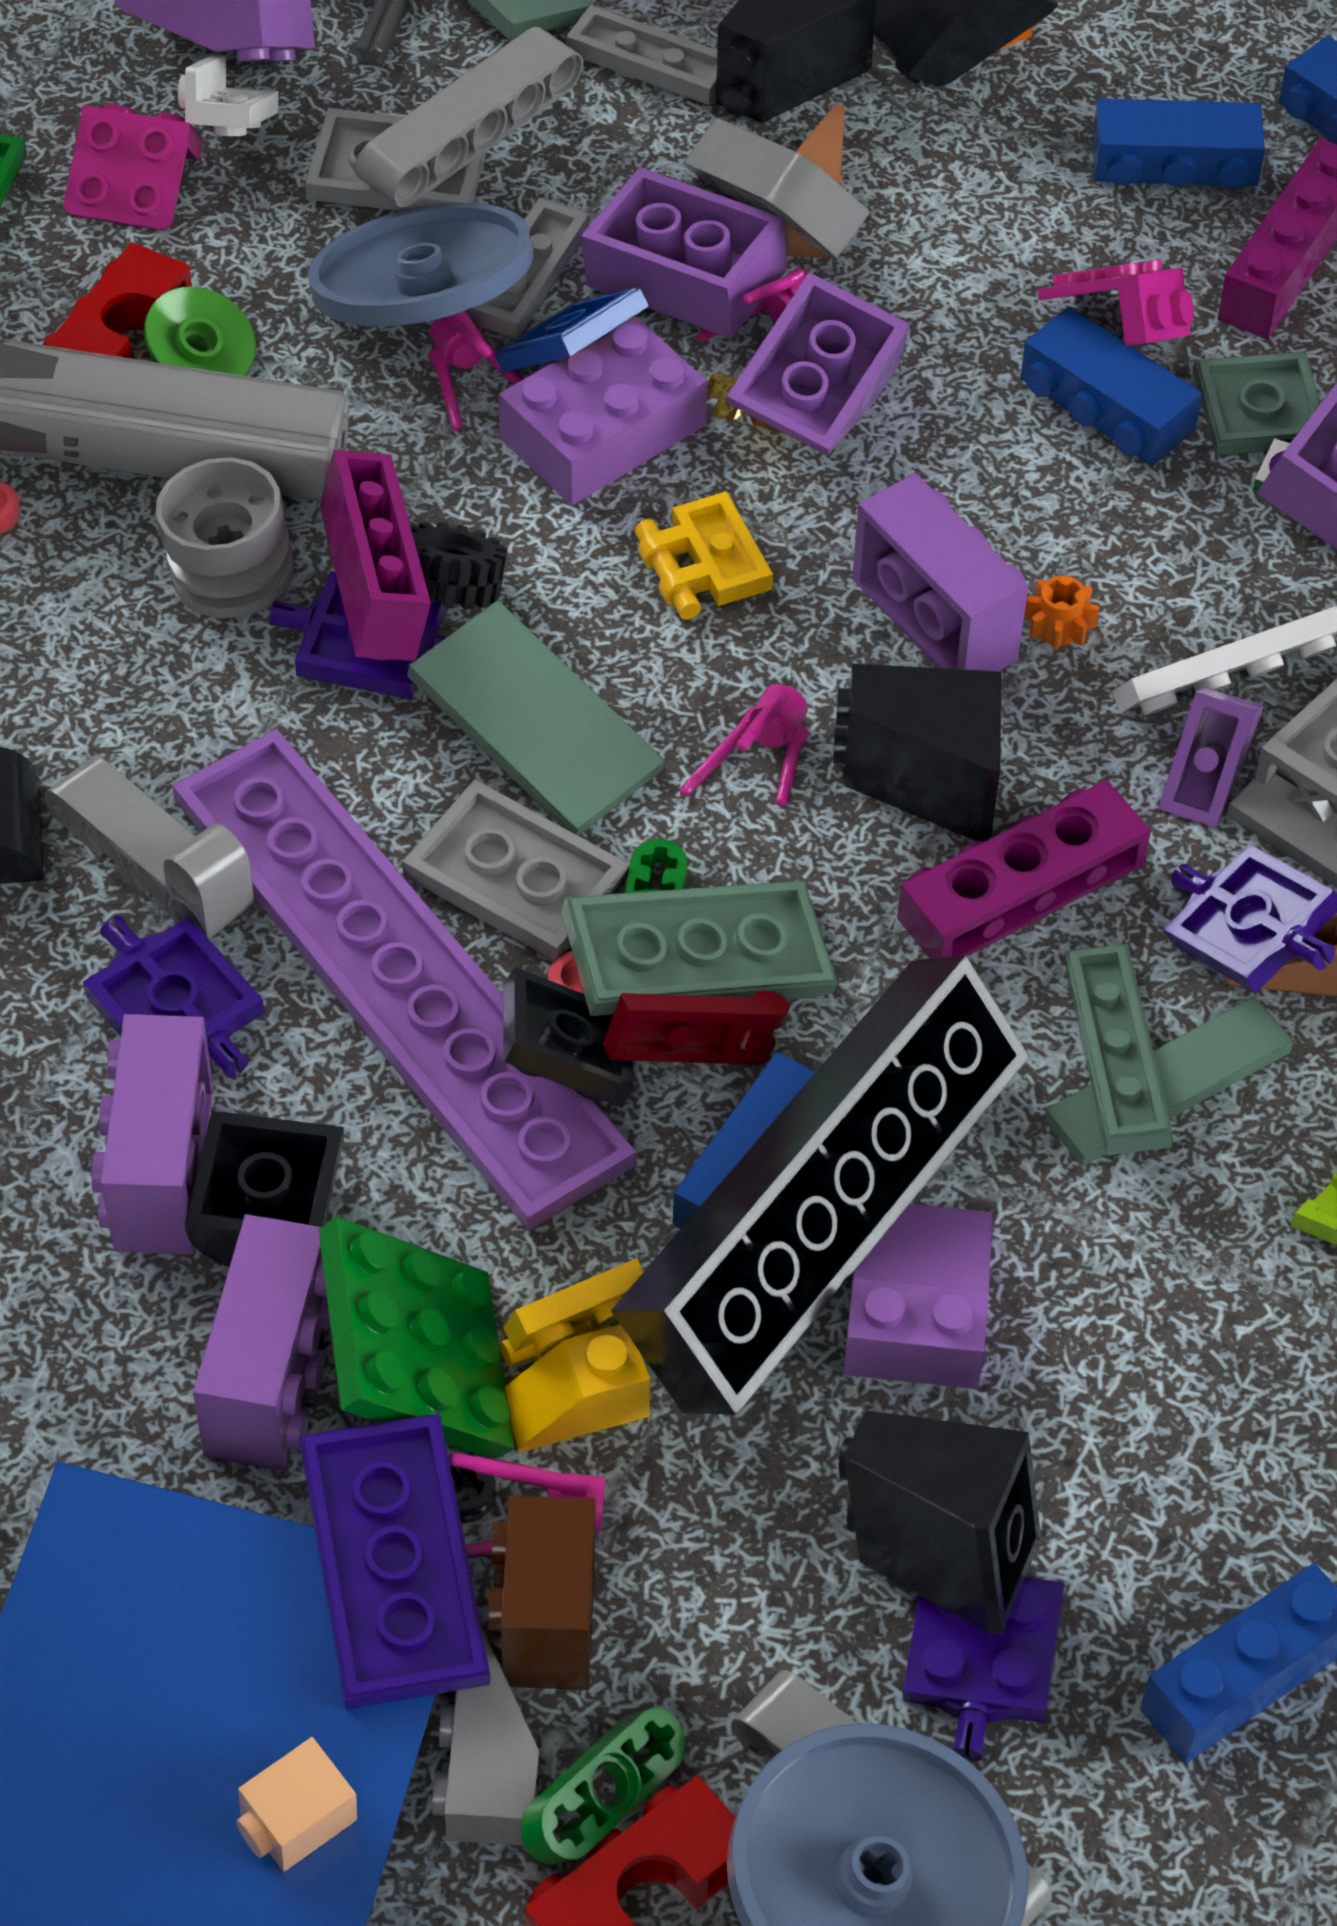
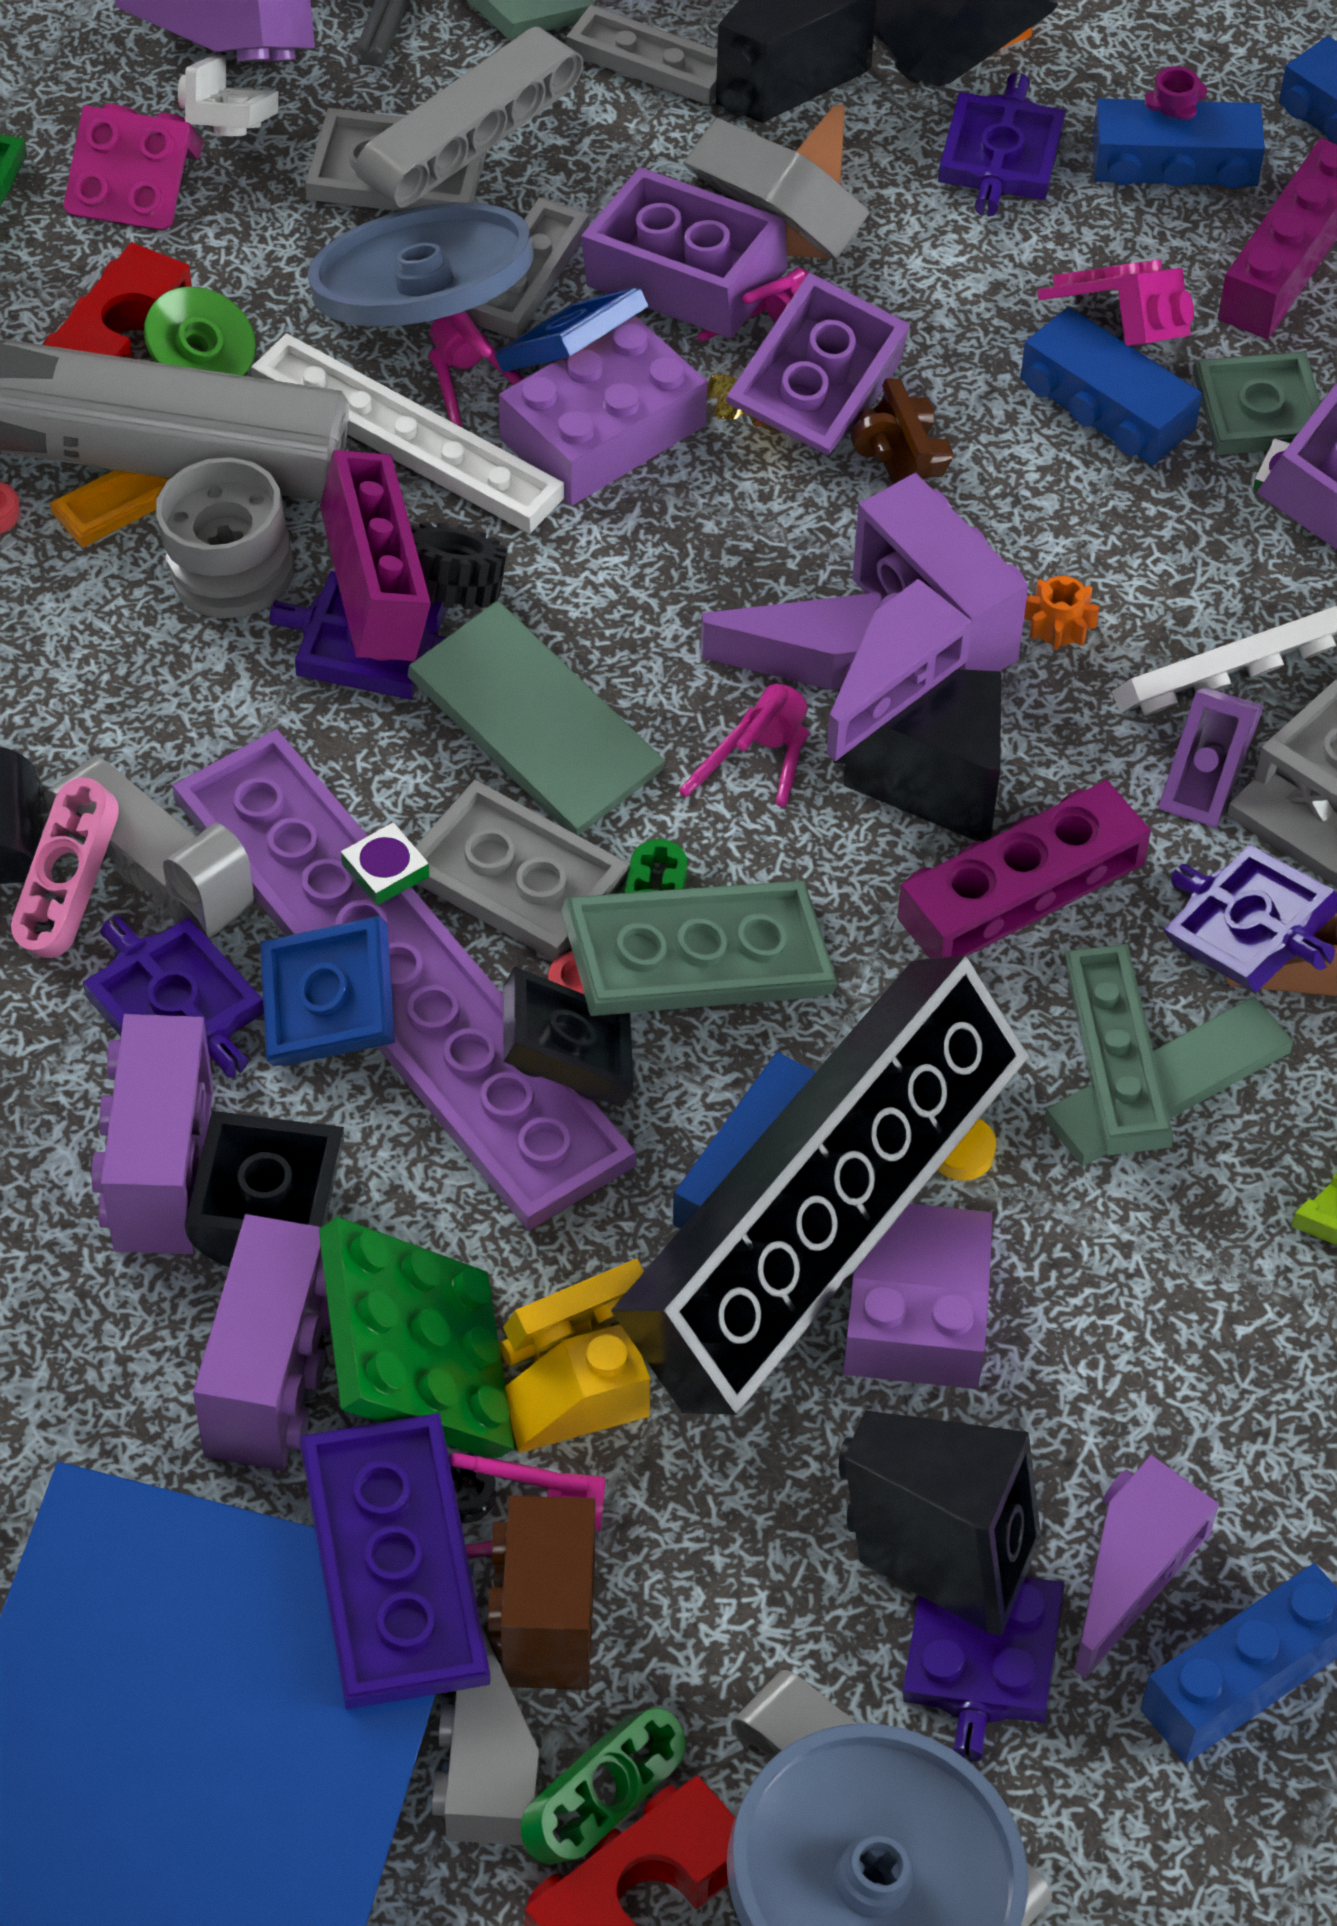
light nougat brick [236,1737,357,1872] -> none
dark red plate [603,990,790,1065] -> none
yellow plate [634,491,773,620] -> none
none -> bright pink beam [11,777,119,958]
none -> light orange tile [50,470,170,548]
none -> white plate [251,333,564,534]
none -> blue tile [260,916,395,1066]
none -> tile [341,822,429,906]
none -> medium lavender slope [701,592,882,690]
none -> medium lavender slope [827,579,972,761]
none -> reddish brown hips [851,378,954,485]
none -> yellow tile [937,1118,996,1181]
none -> dark purple plate [938,73,1066,217]
none -> medium lavender slope [1074,1455,1219,1679]
none -> magenta plate [1144,66,1207,120]

